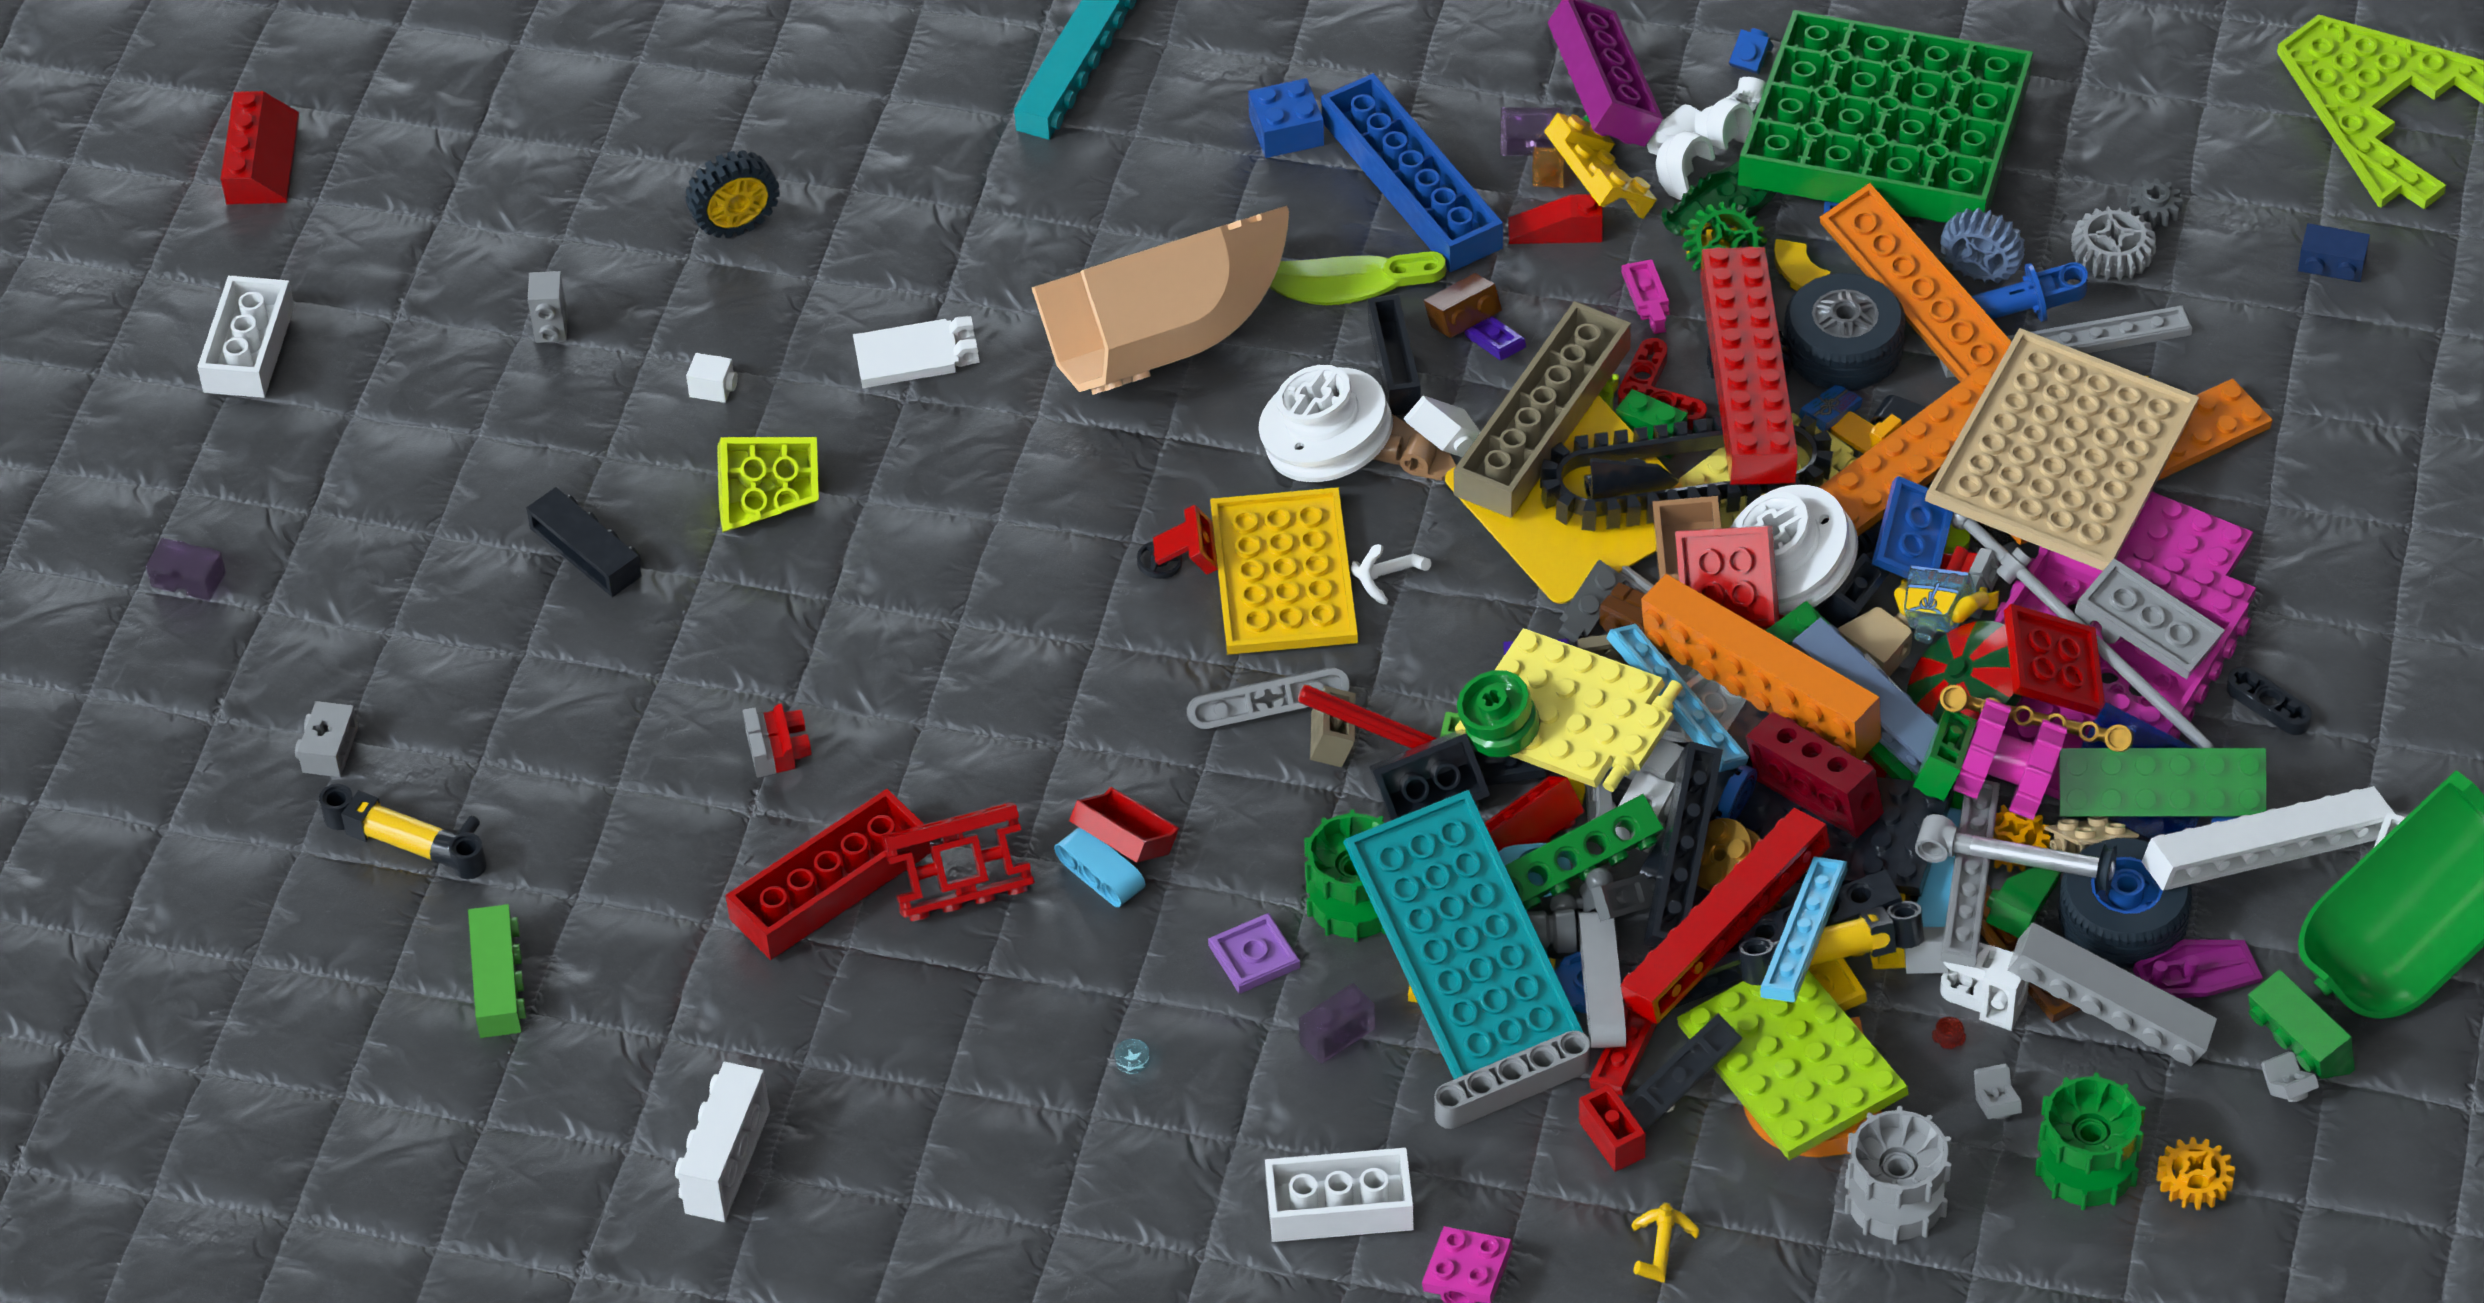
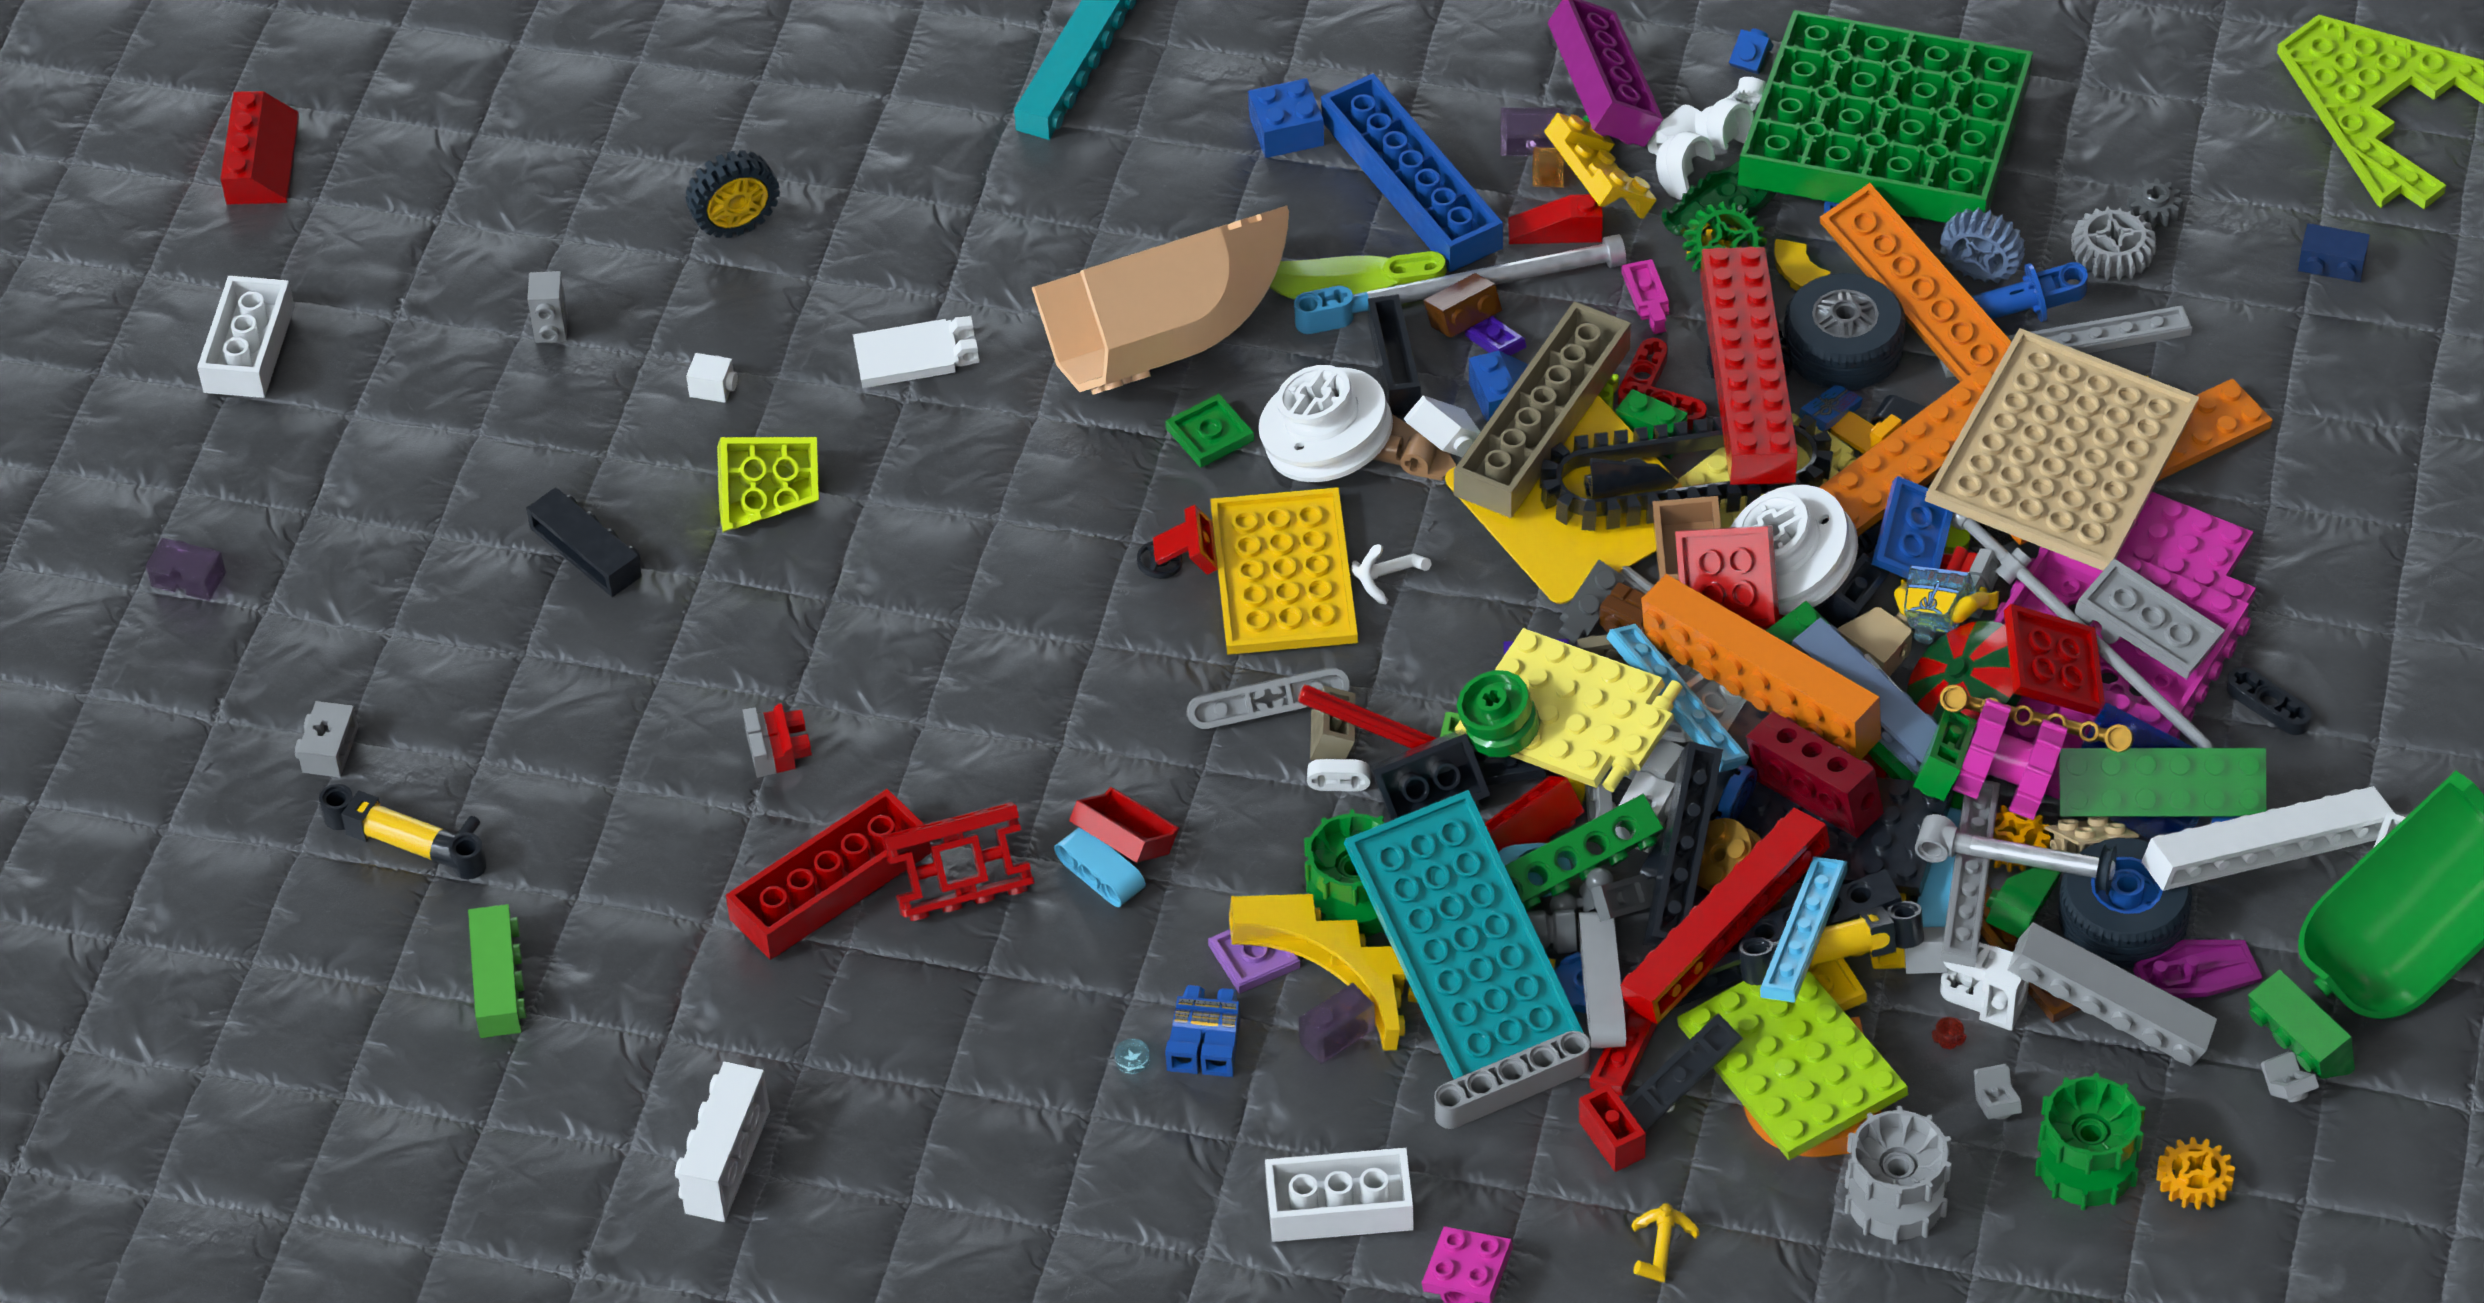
none -> green plate [1165,394,1254,468]
none -> blue hips [1165,985,1240,1077]
none -> yellow arch [1229,894,1407,1051]
none -> flat silver piece [1294,234,1626,334]
none -> white beam [1307,759,1371,791]
none -> blue slope [1469,350,1529,423]

